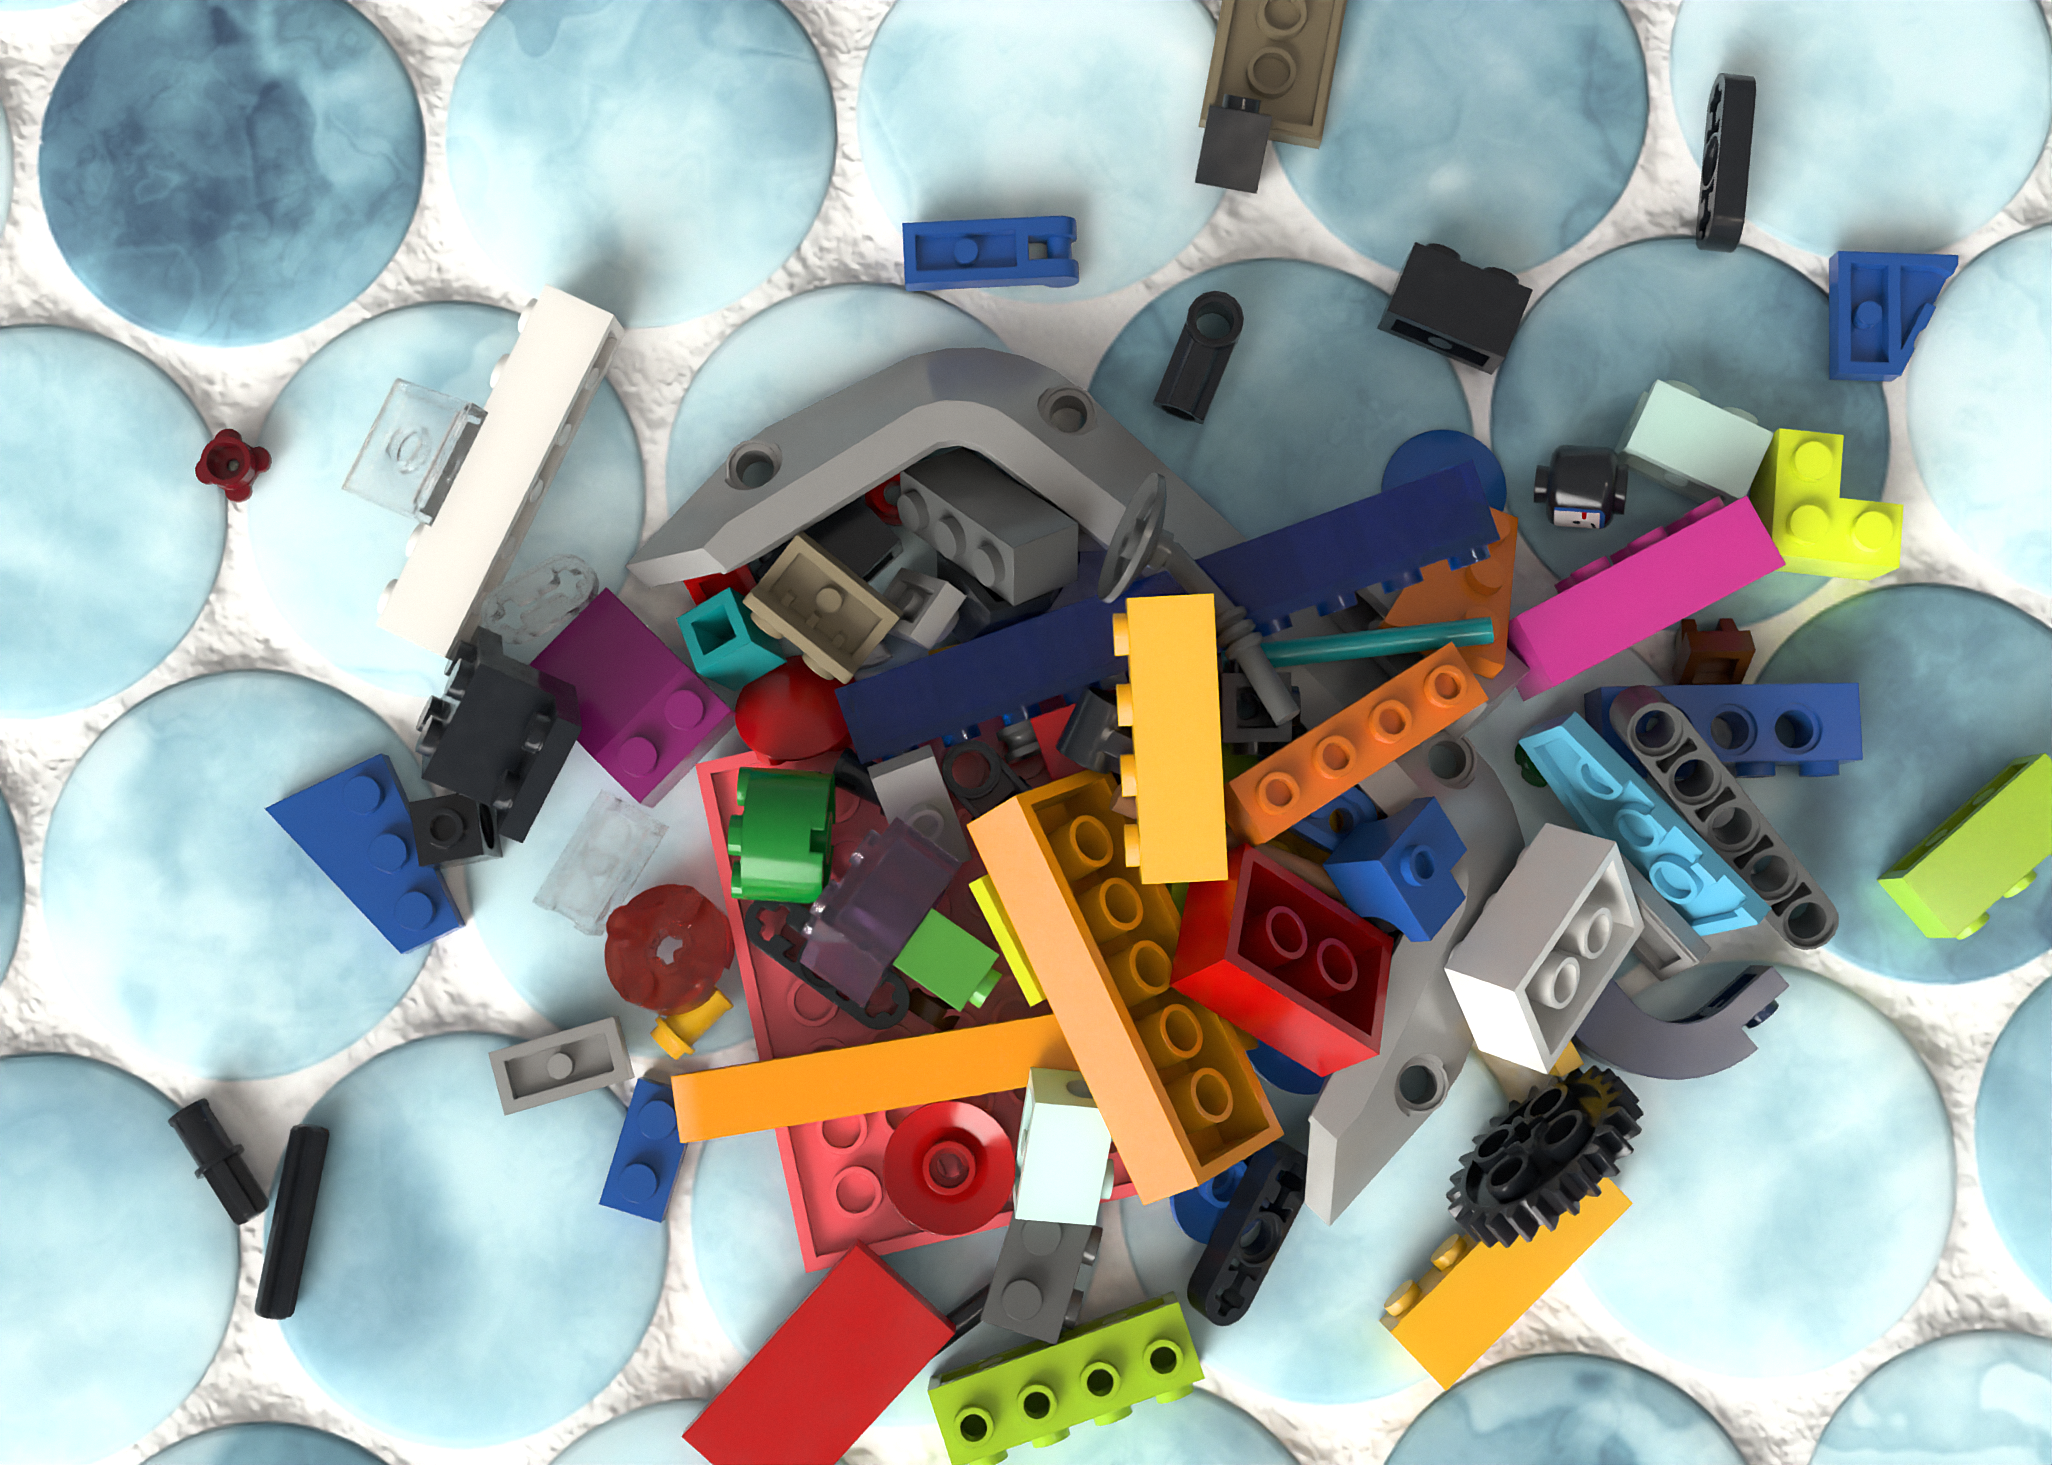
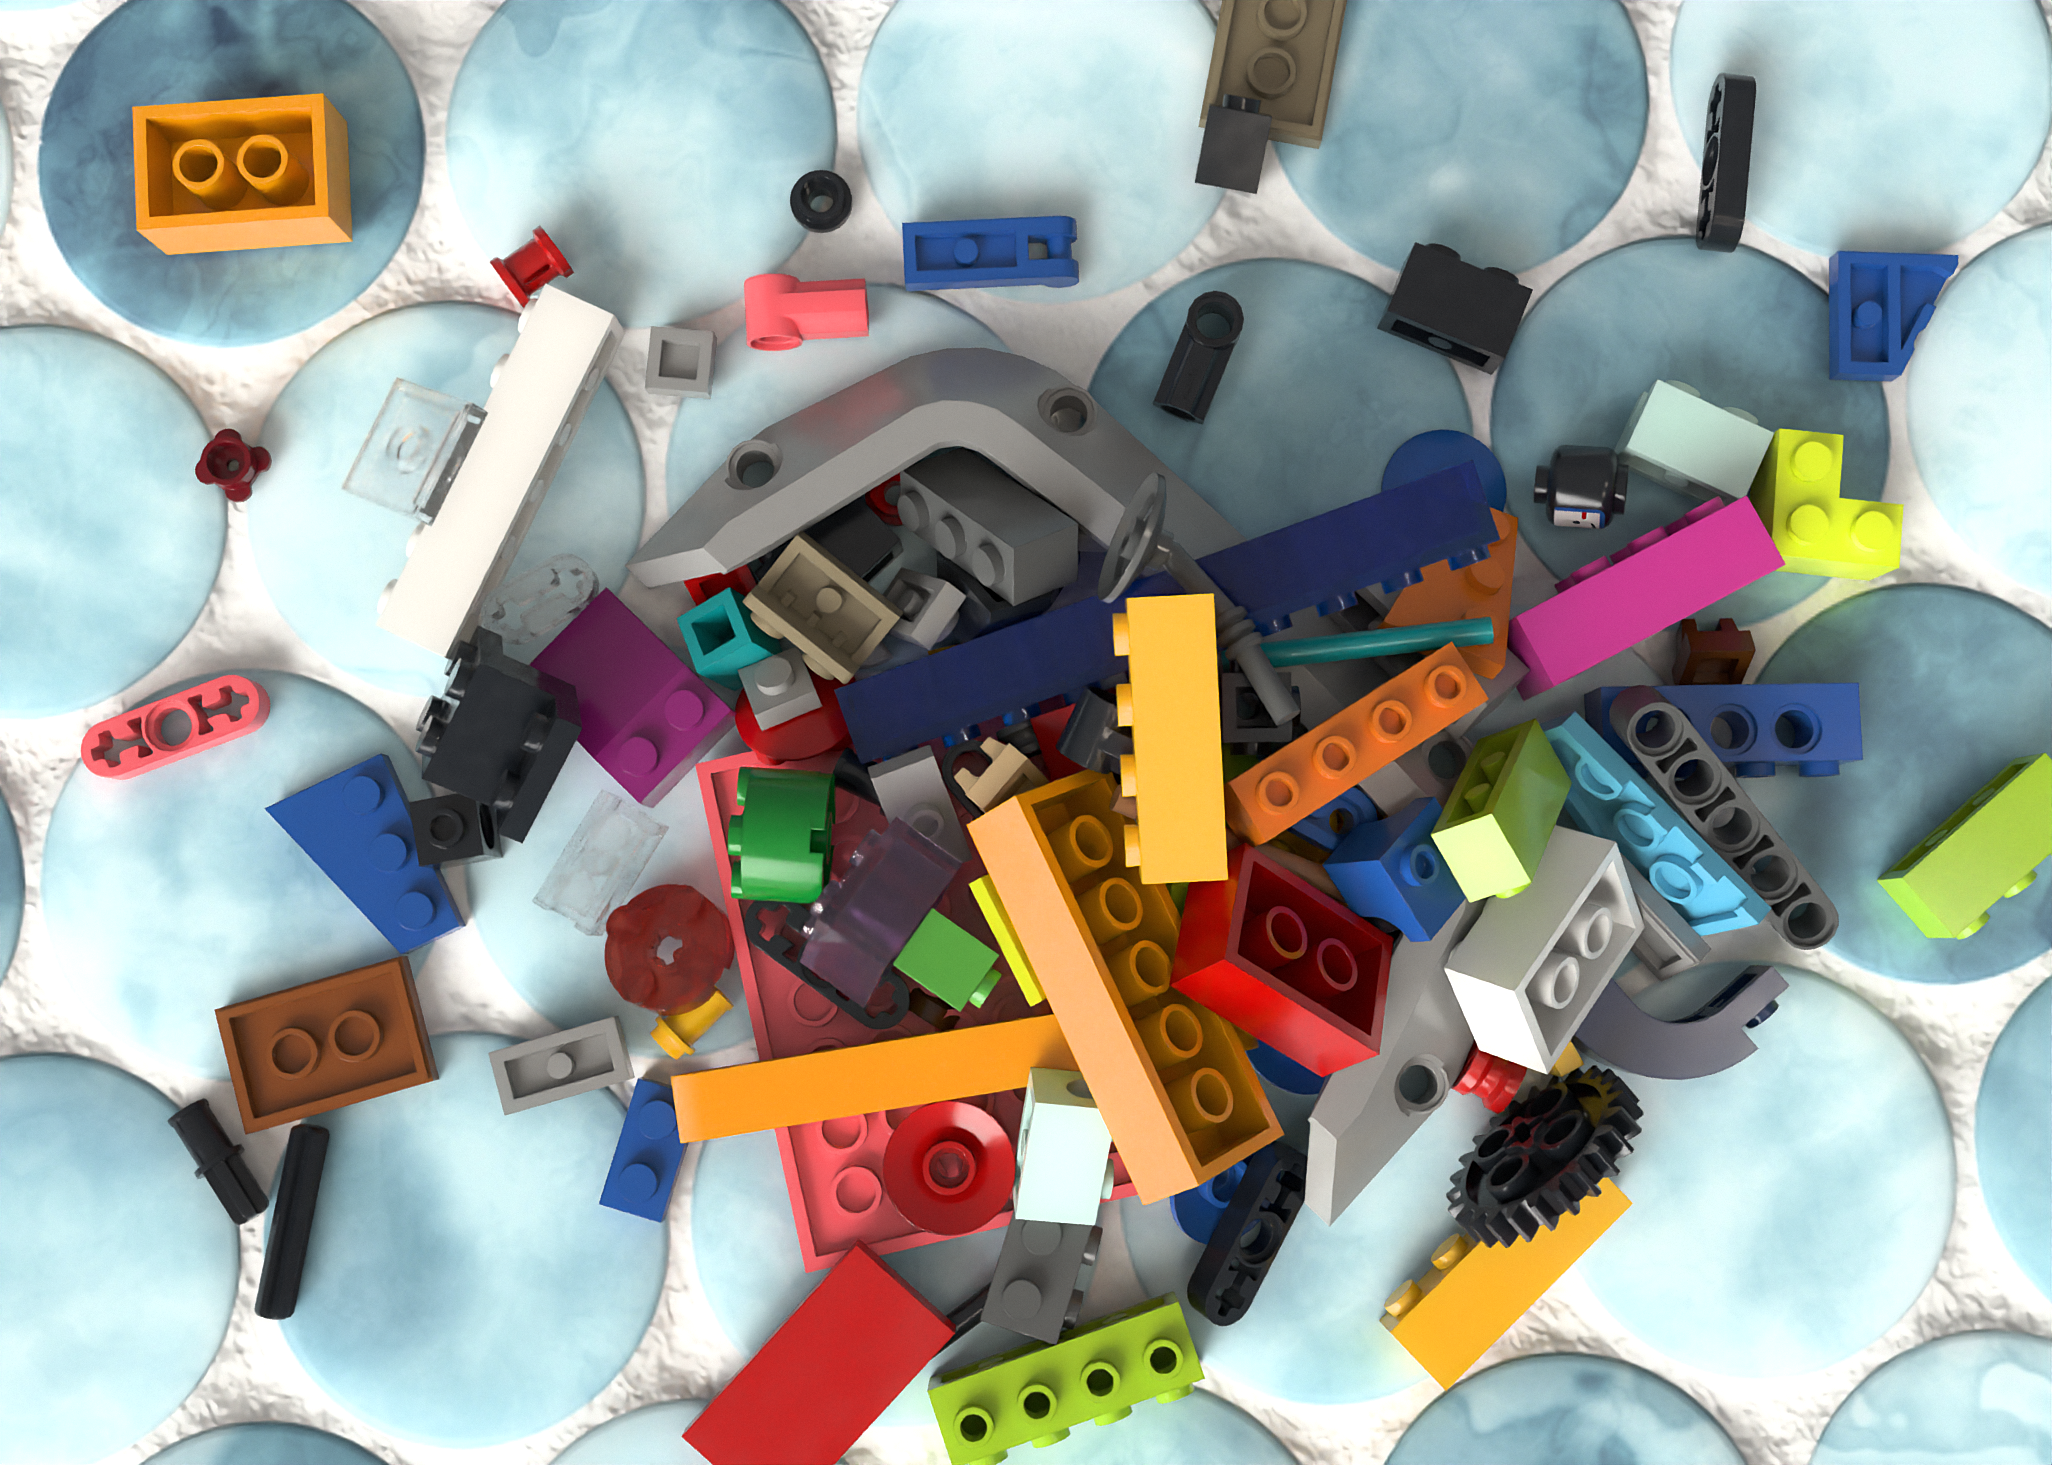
none -> coral beam [81,675,270,780]
none -> light orange brick [132,93,353,255]
none -> dark orange tile [214,956,439,1135]
none -> red bush [489,226,574,309]
none -> light grey plate [645,326,717,399]
none -> light grey plate [738,646,822,731]
none -> coral piece [744,274,869,351]
none -> black plate [790,170,853,233]
none -> tan tile [954,737,1049,813]
none -> lime brick [1431,718,1572,902]
none -> red wheel [1451,1039,1528,1114]

